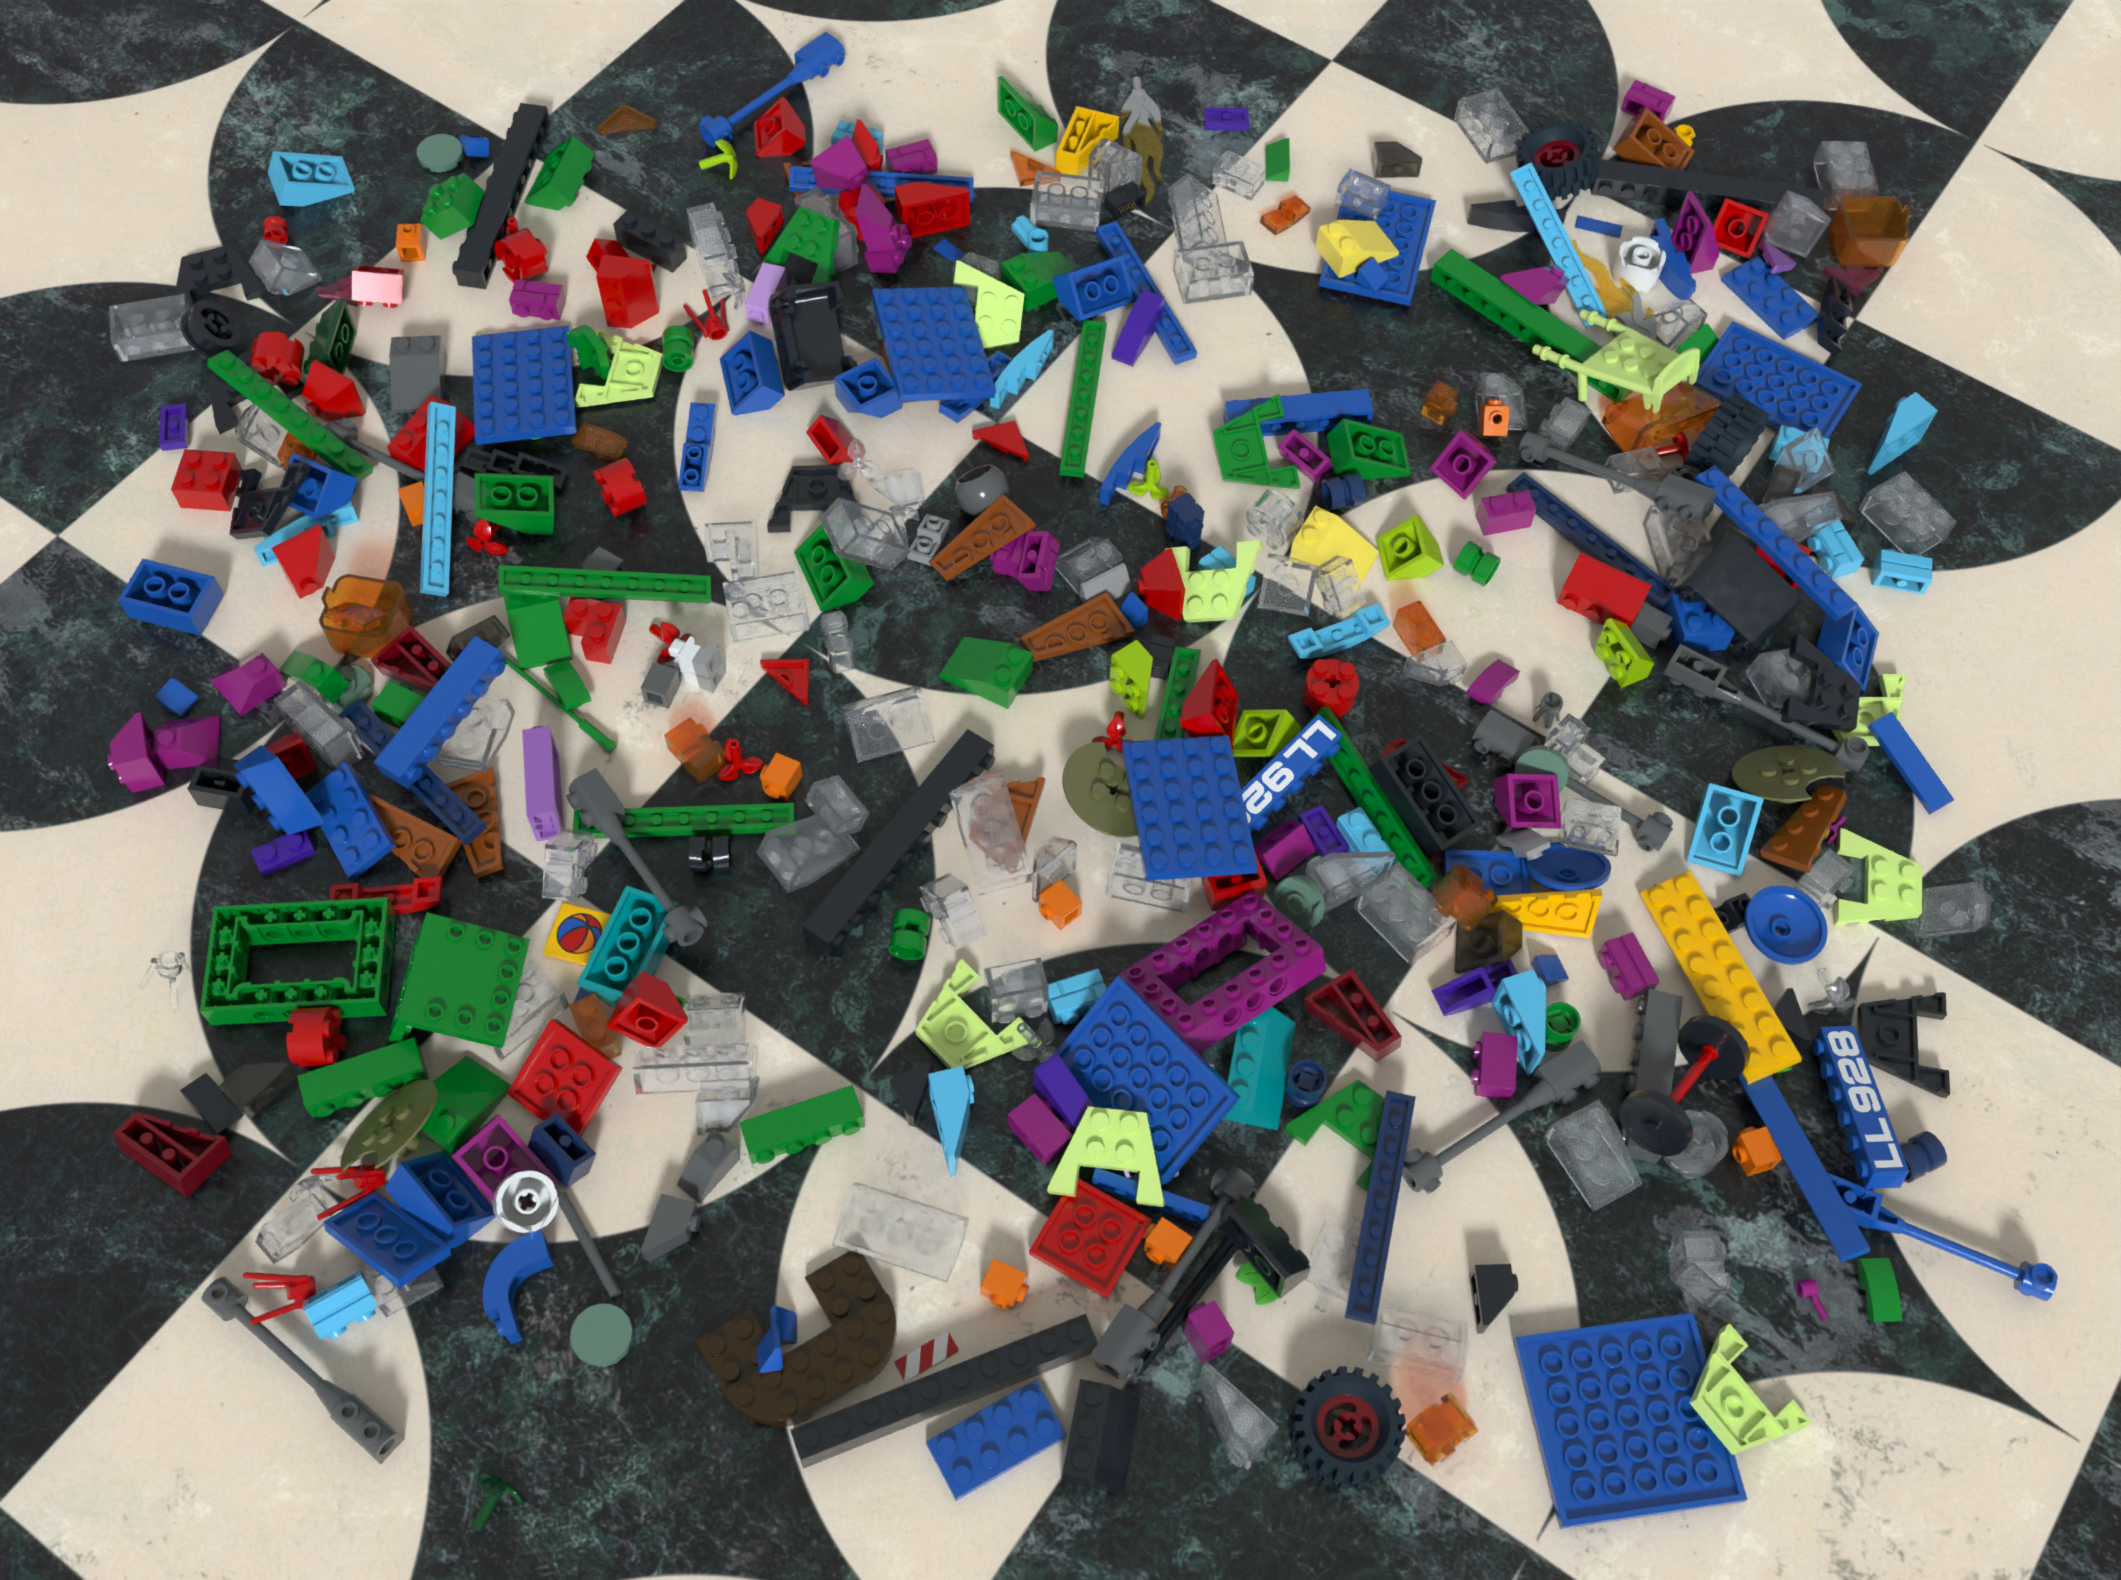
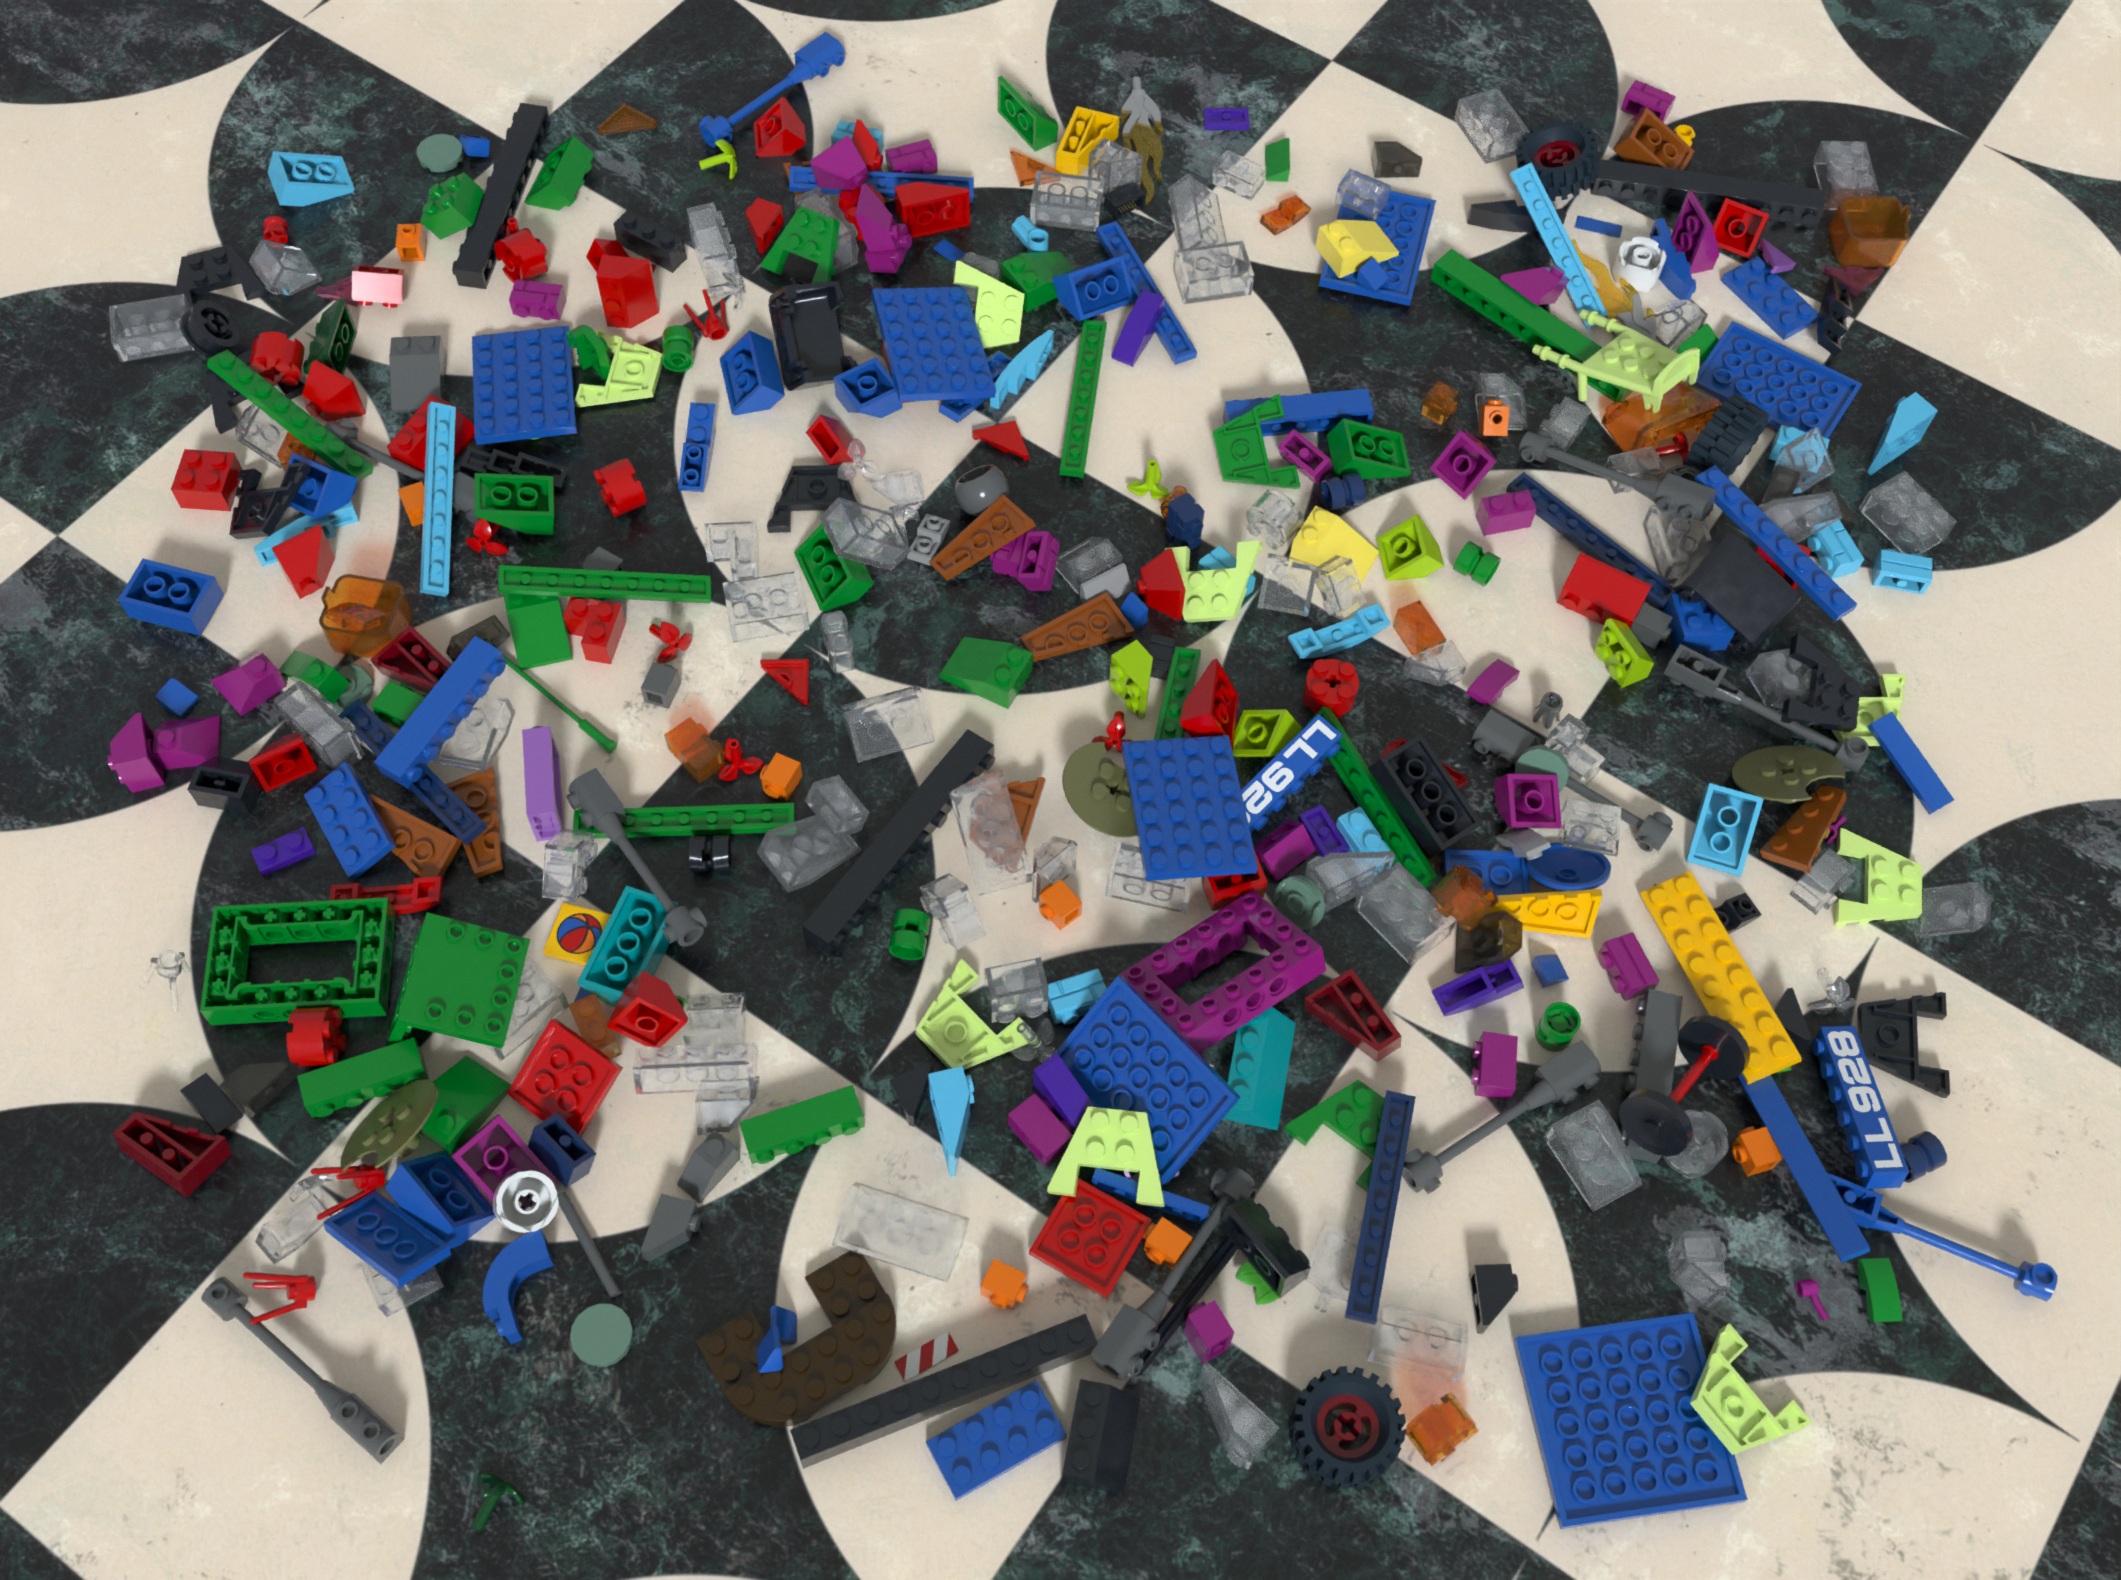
dark purple plate [159,403,189,451] -> none
blue slope [233,745,325,835] -> none
medium azure brick [303,1270,379,1339] -> none
green slope [543,659,592,710] -> none
clear orange slope [571,423,629,461] -> none
hips [669,636,726,693] -> none
lavender brick [745,262,787,325] -> none
blue slope [1099,422,1162,506] -> none
dark blue wheel [1284,1059,1327,1110] -> none
medium azure slope [1491,969,1546,1077] -> none
blue dish [1744,885,1828,965] -> none
clear slope [1764,190,1831,258] -> none
blue slope [1817,602,1879,694] -> none

